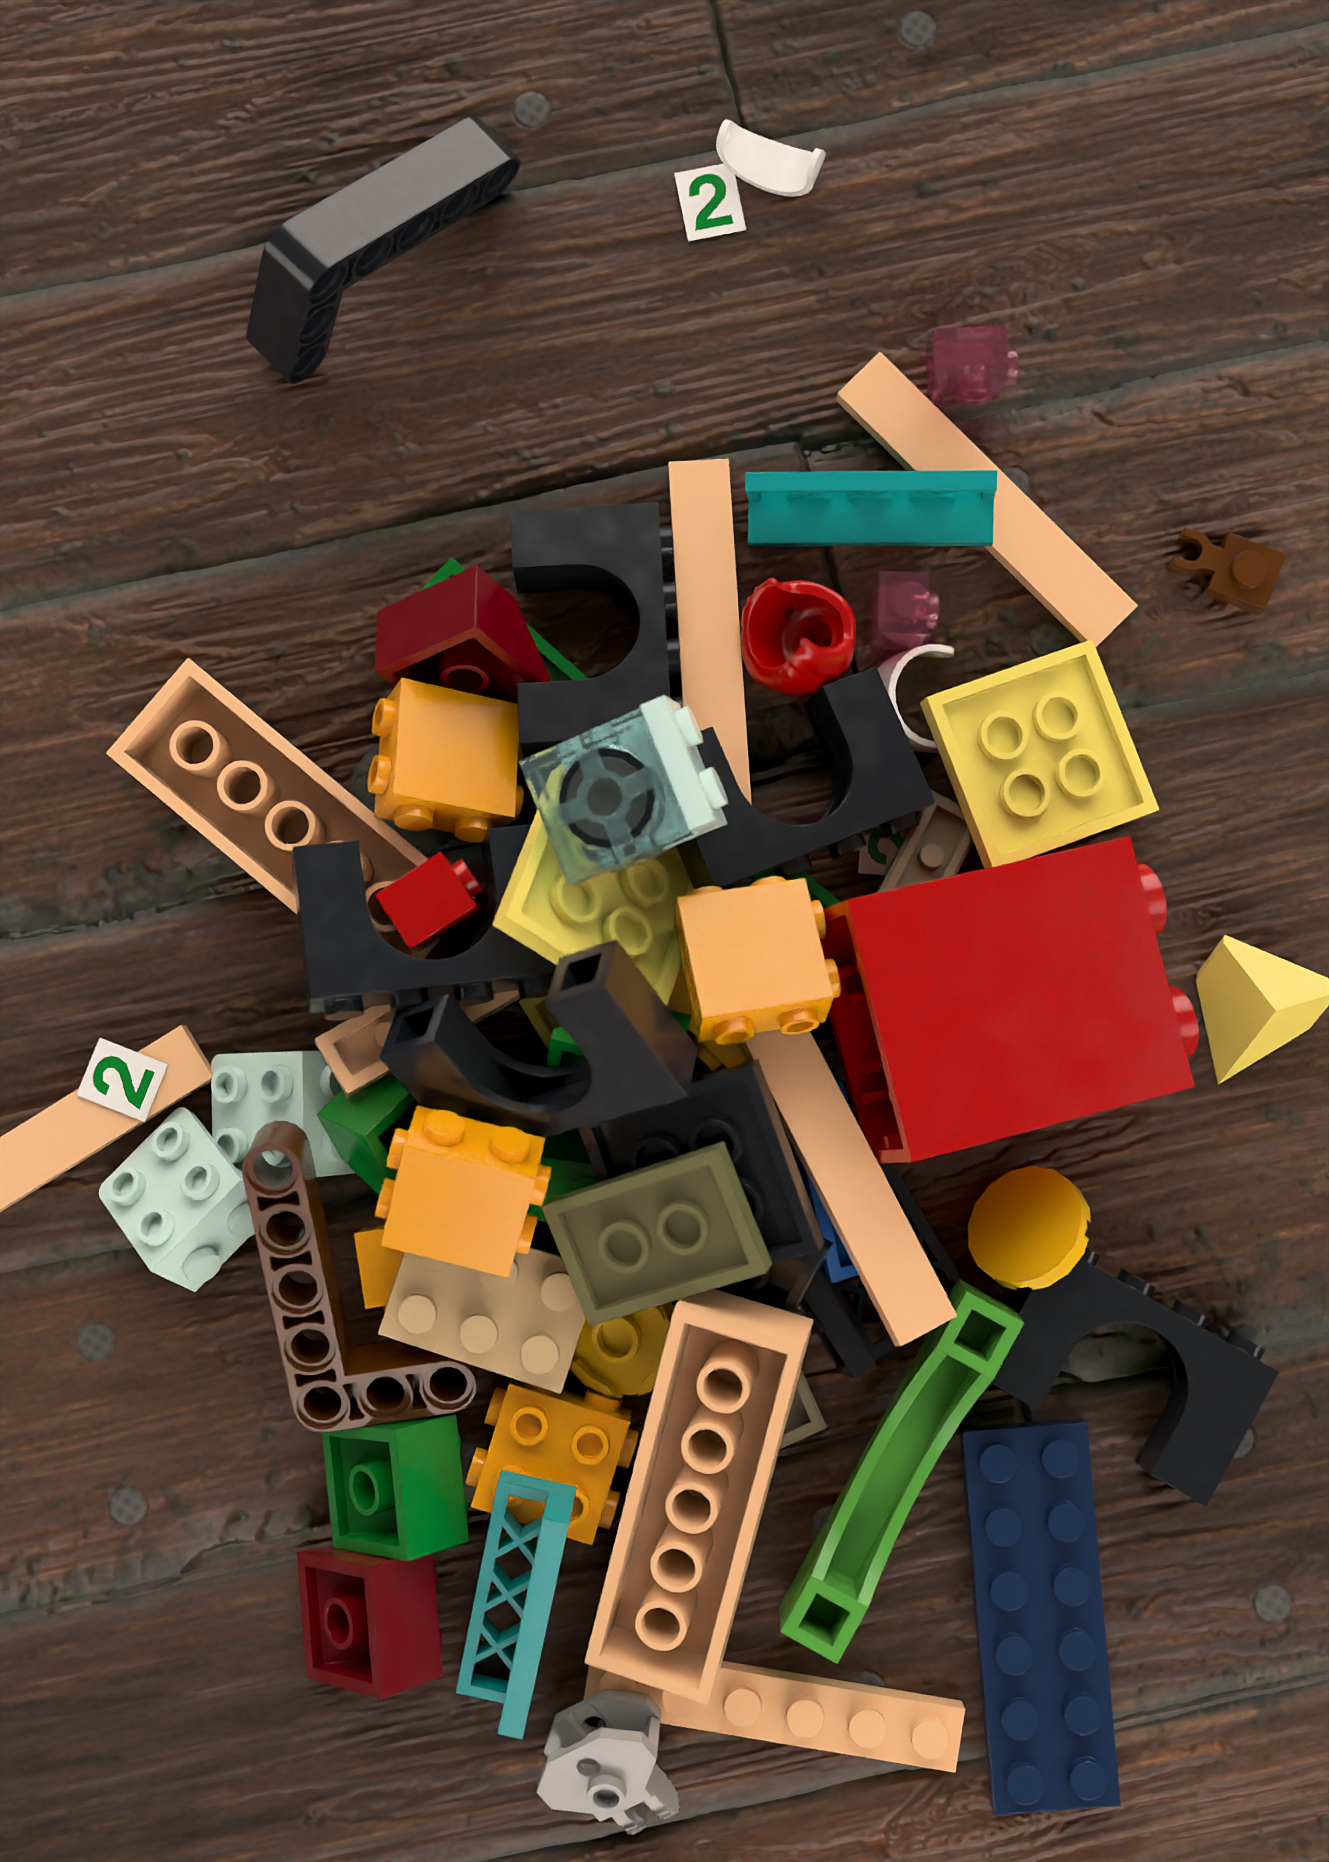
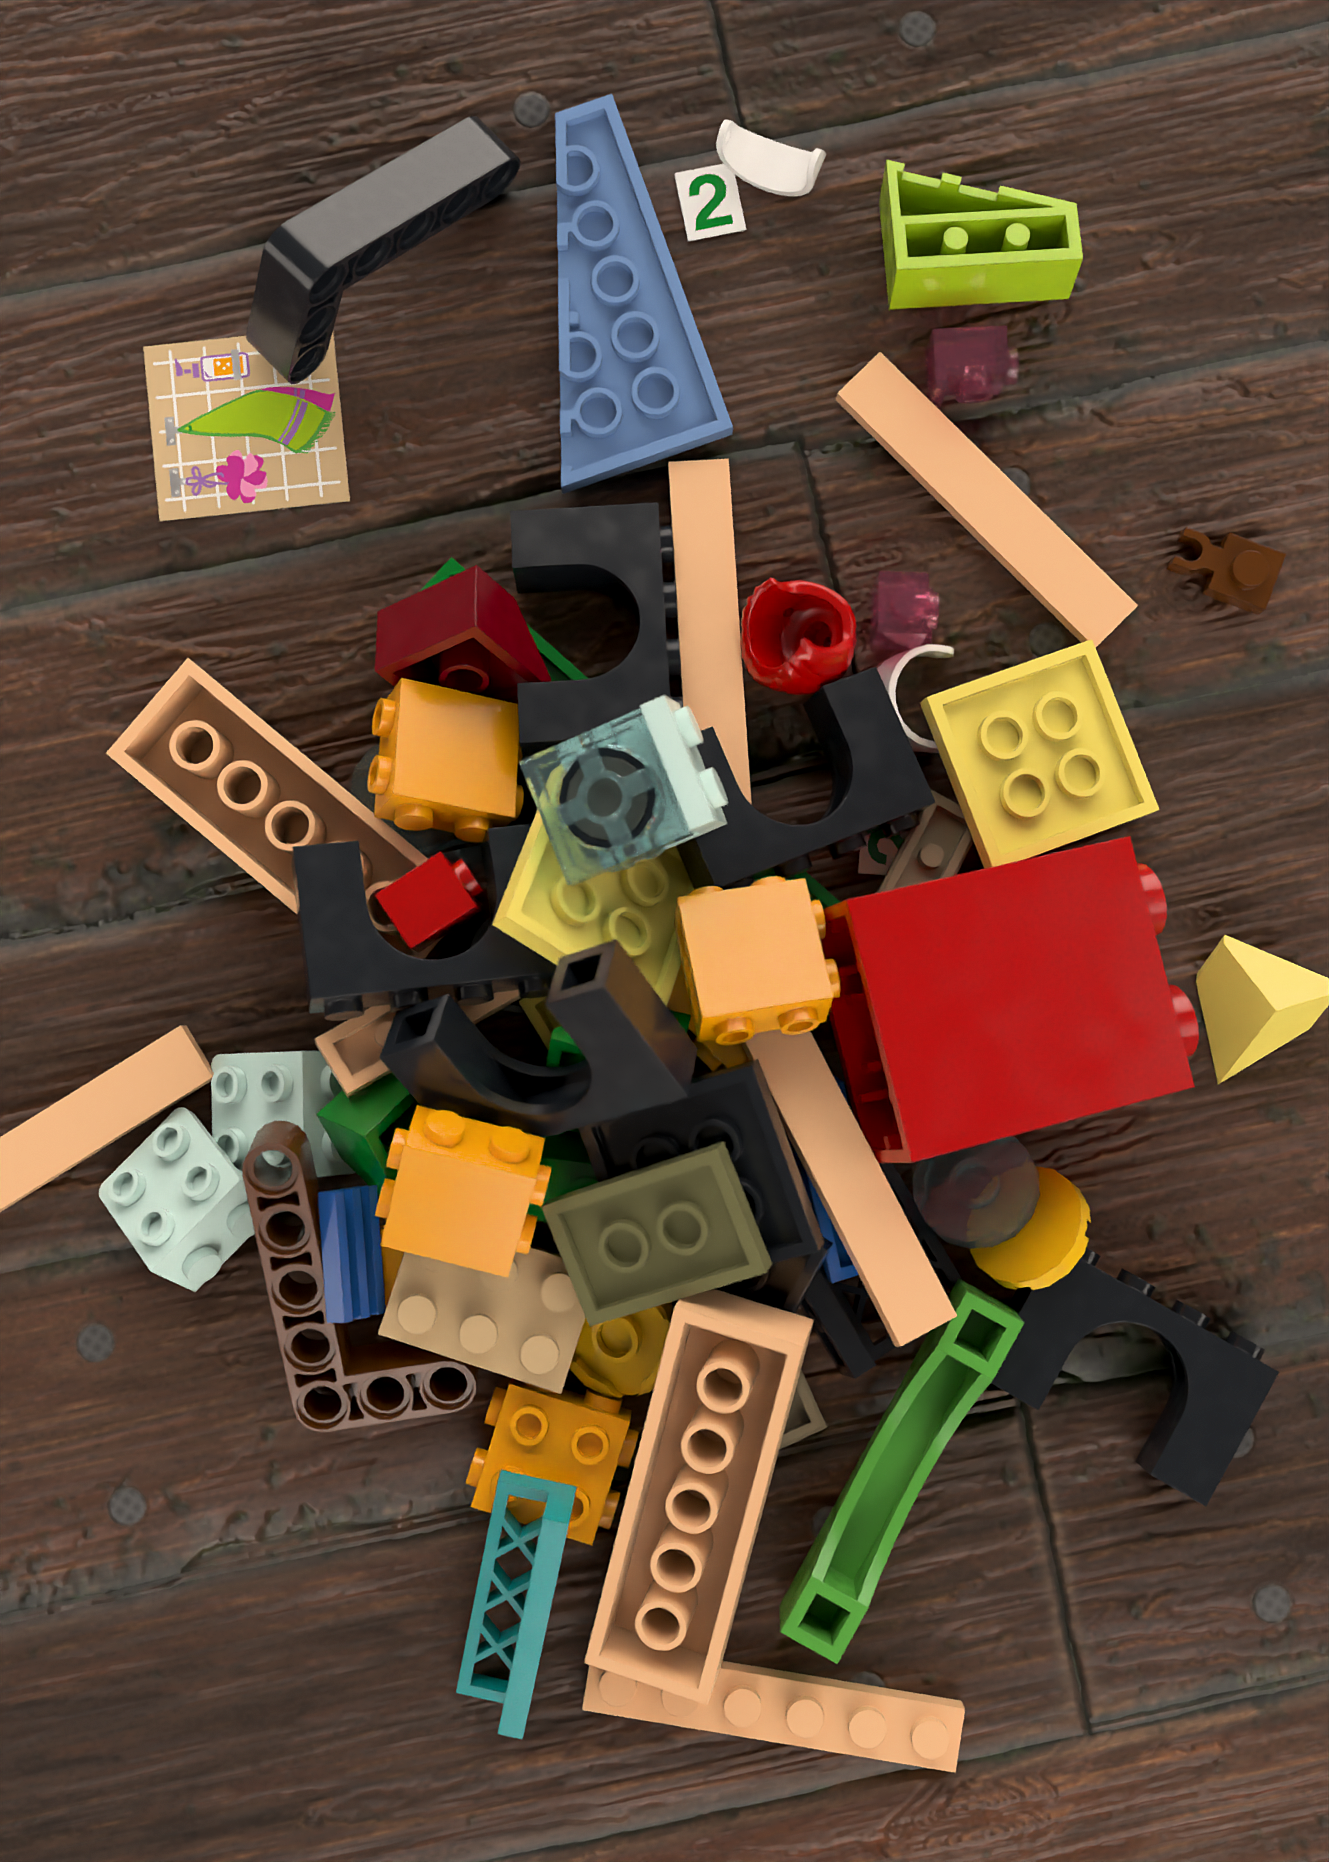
white sticker [76,1038,168,1122] -> none
dark red slope [297,1546,443,1699] -> none
green slope [322,1413,469,1561] -> none
light grey hinge [537,1689,680,1835] -> none
teal fence [745,470,997,547] -> none
dark blue plate [959,1418,1121,1816] -> none
none -> sticker [143,332,350,521]
none -> blue tile [318,1185,386,1323]
none -> medium blue wing [555,94,733,494]
none -> lime wedge [879,160,1083,310]
none -> clear light blue tile [913,1136,1040,1249]

